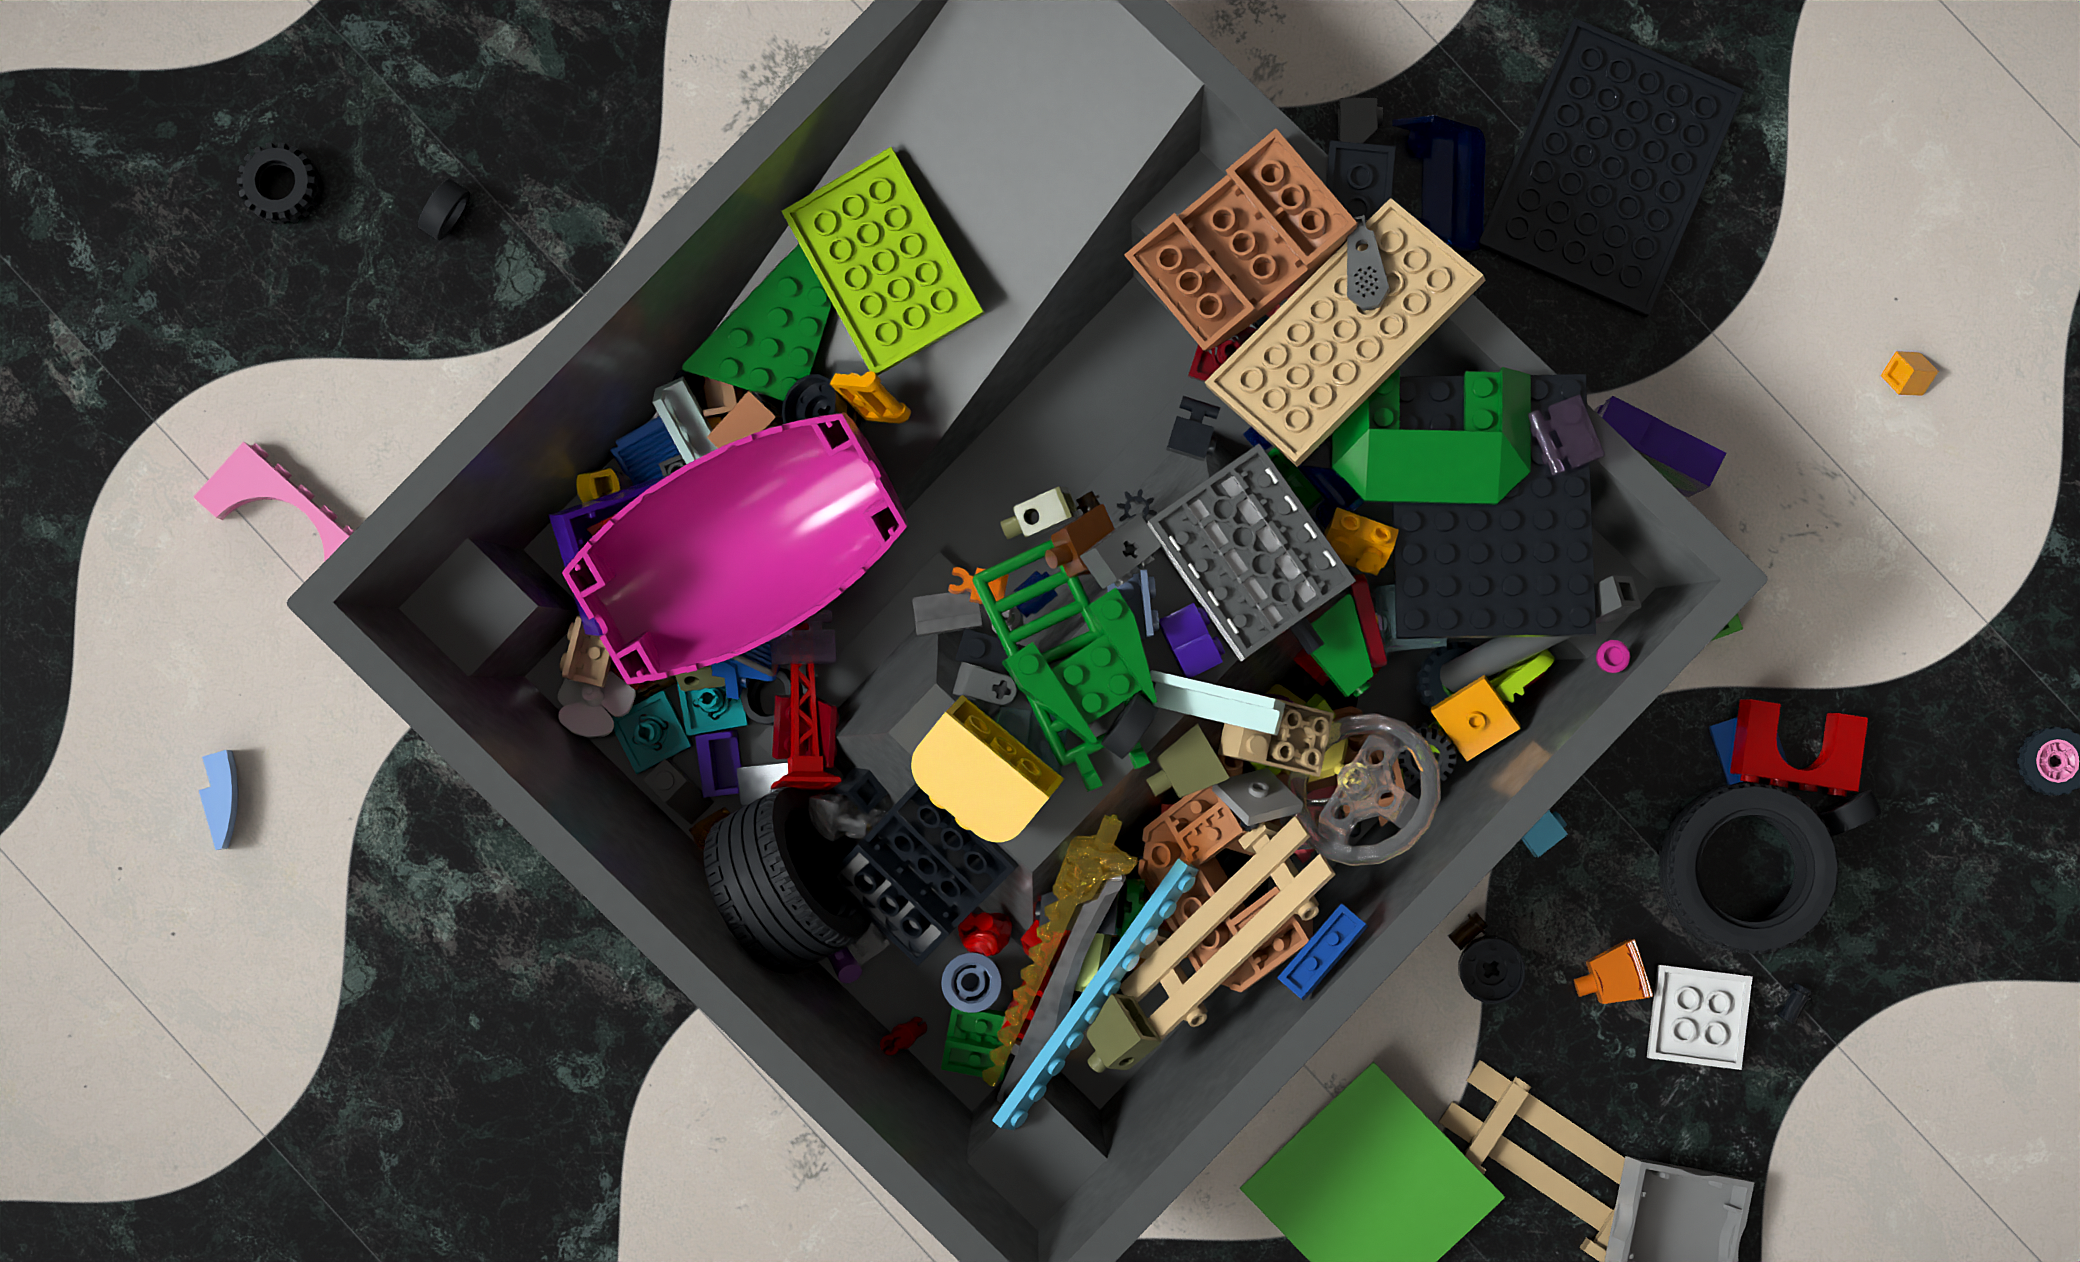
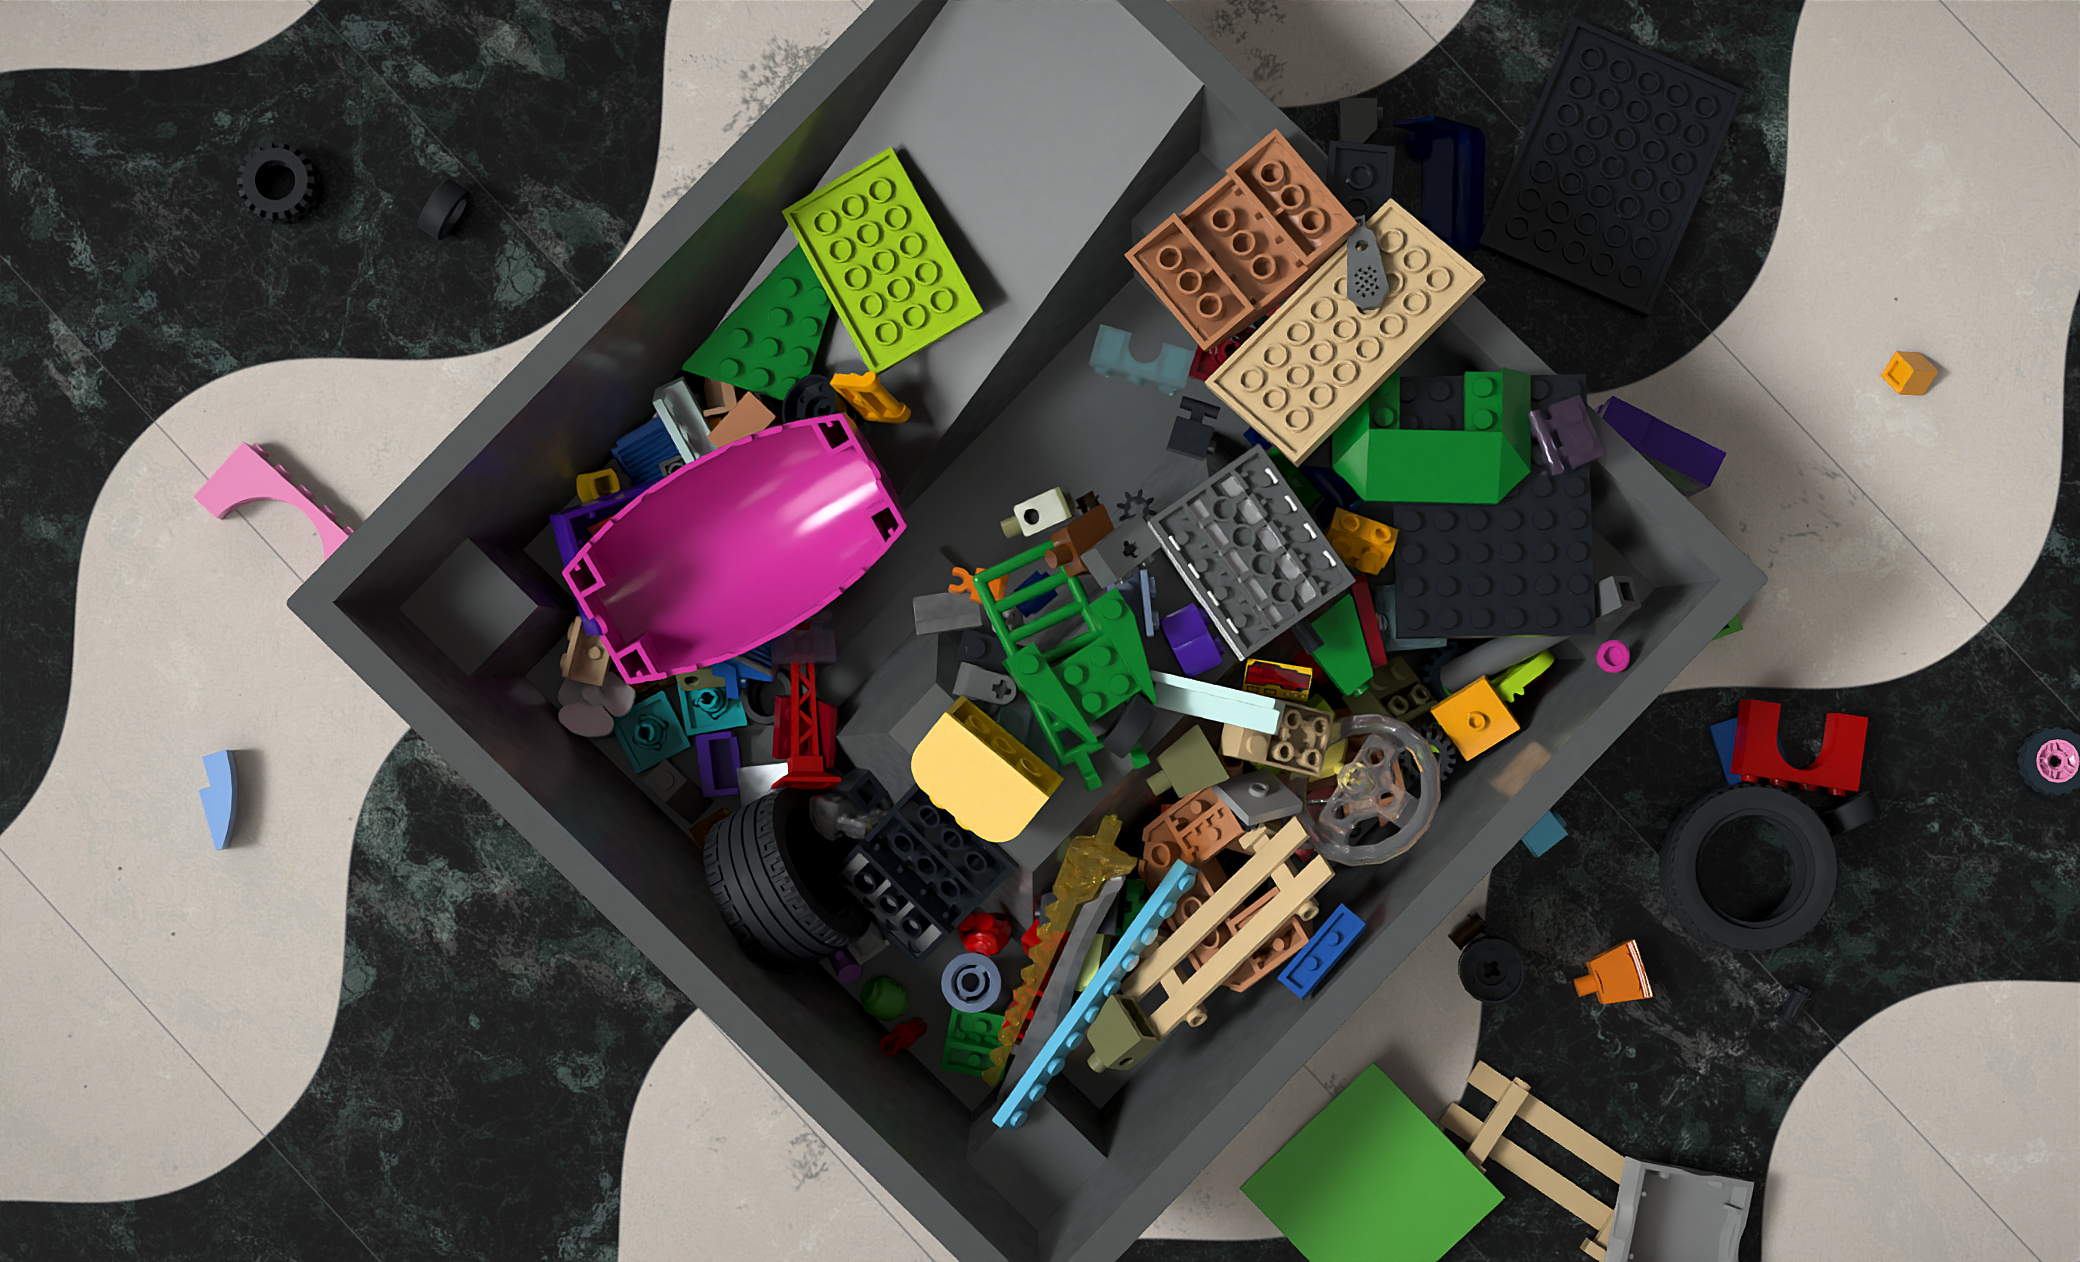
white plate [1647,965,1752,1070] -> none
none -> bright green head [860,976,908,1022]
none -> clear light blue arch [1089,324,1195,396]
none -> slope [1242,658,1313,702]
none -> olive slope [1341,656,1438,728]

